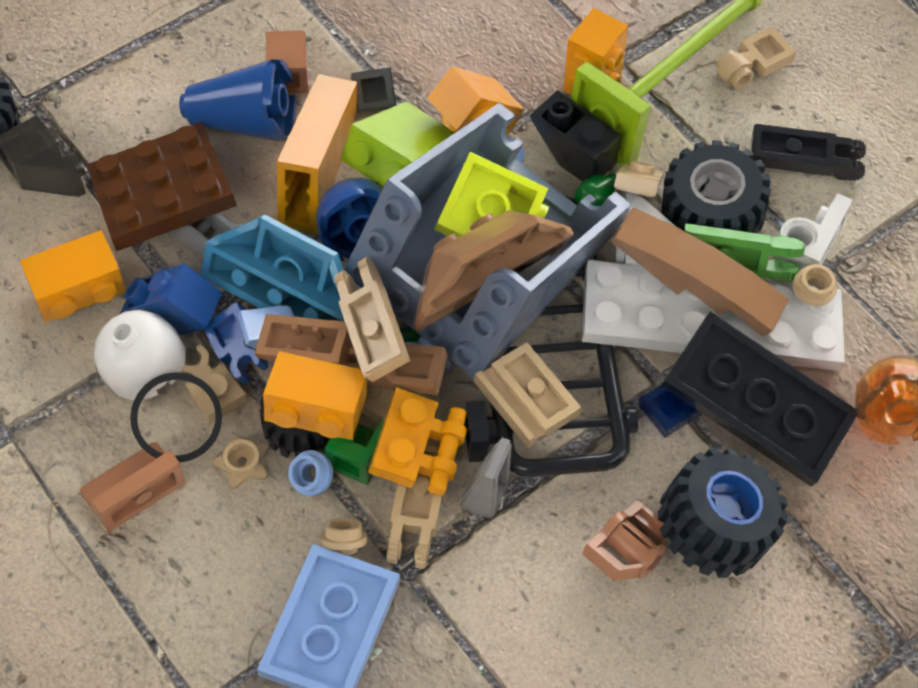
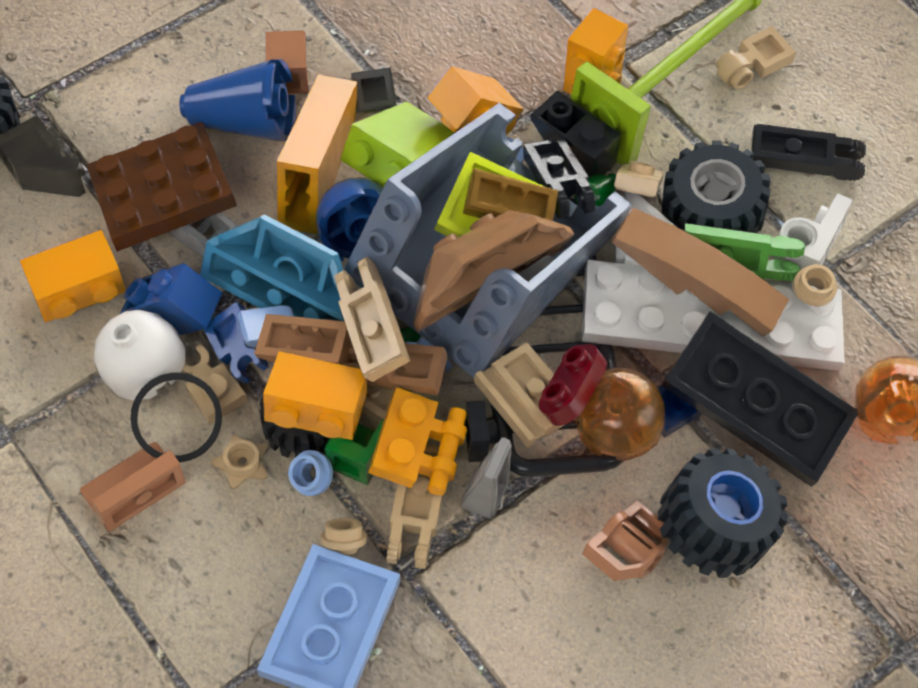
none -> pearl gold plate [463,168,559,221]
none -> black hinge [523,138,596,218]
none -> dark red plate [539,344,607,426]
none -> clear orange cylinder [575,368,665,461]

